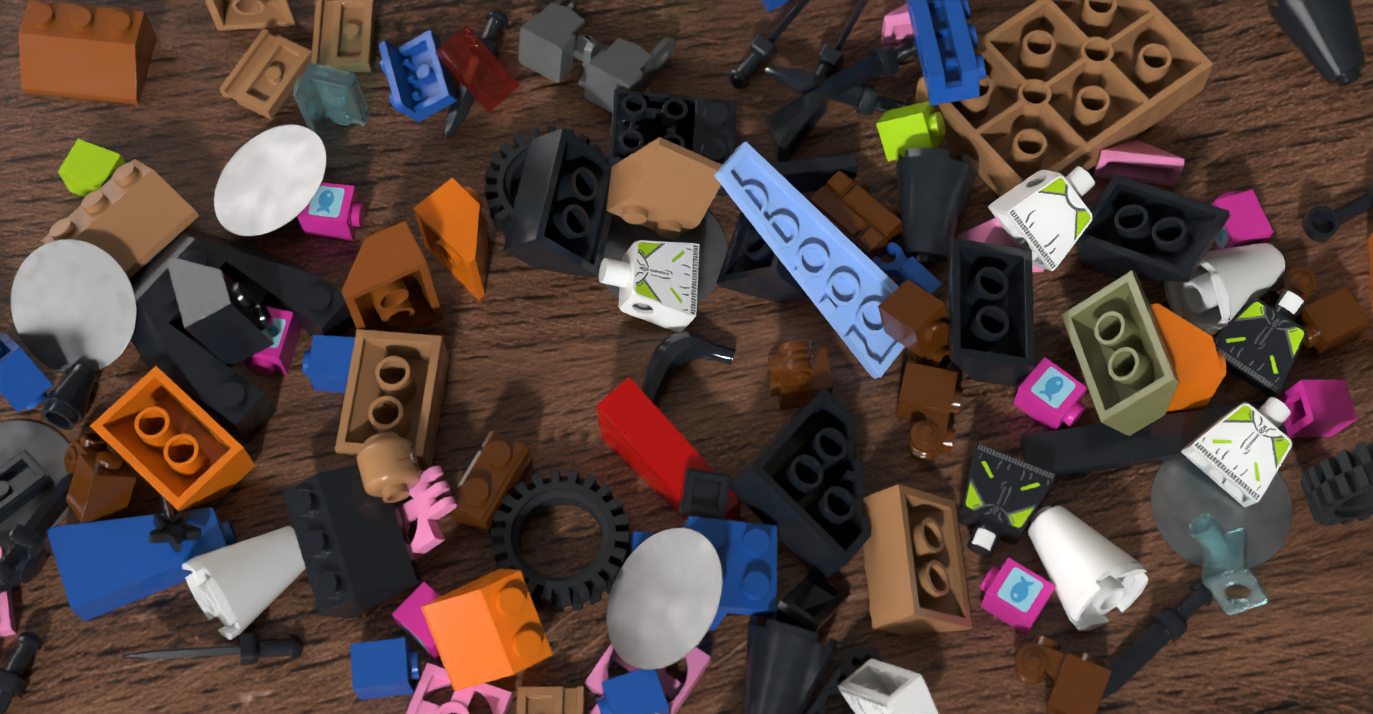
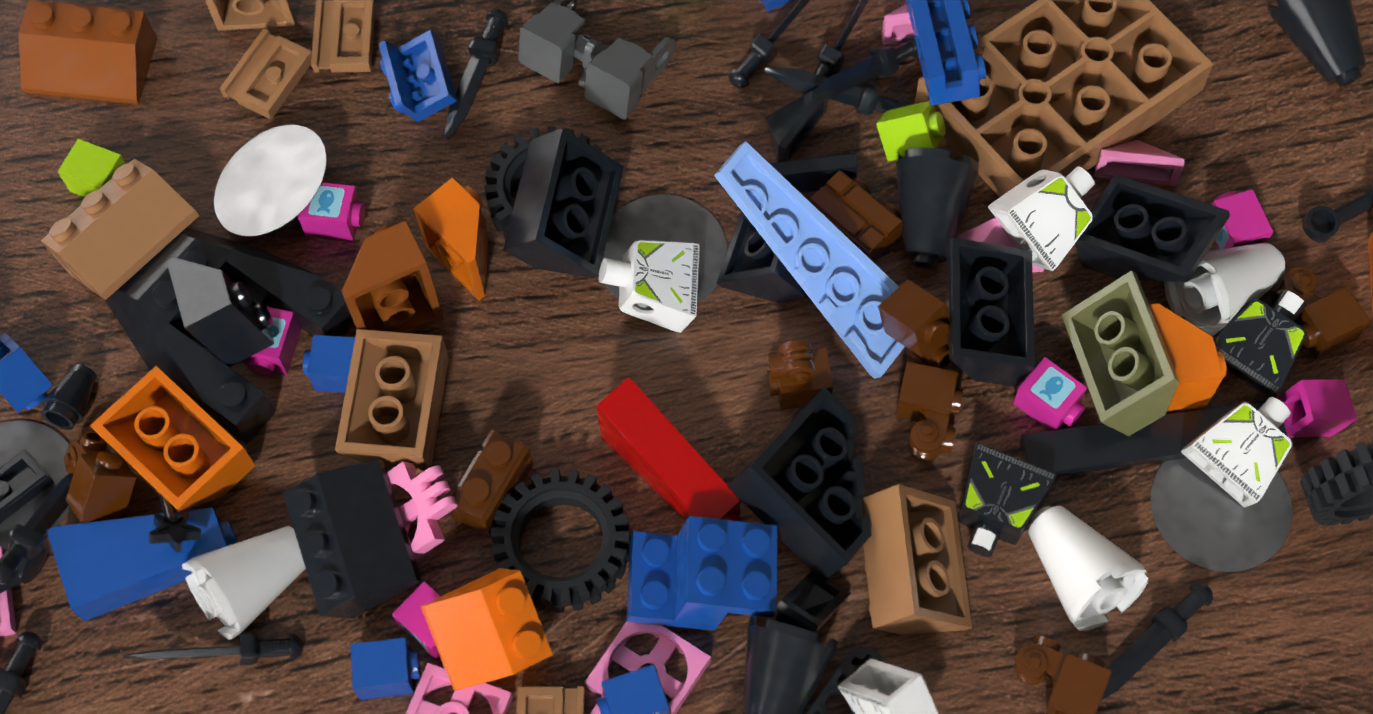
sticker [11,239,136,373] -> none
clear light blue bracket [293,62,370,136] -> none
medium nougat head [357,432,421,503] -> none
clear red tile [435,25,520,113] -> none
medium nougat slope [606,137,722,238] -> none
sticker [607,528,723,670] -> none
black slope [608,89,737,197] -> none
black piece [642,331,736,406] -> none
black tile [678,468,731,520] -> none
blue plate [872,242,943,299] -> none
dark pink brick [979,557,1056,636] -> none
clear light blue bracket [1188,513,1268,615] -> none

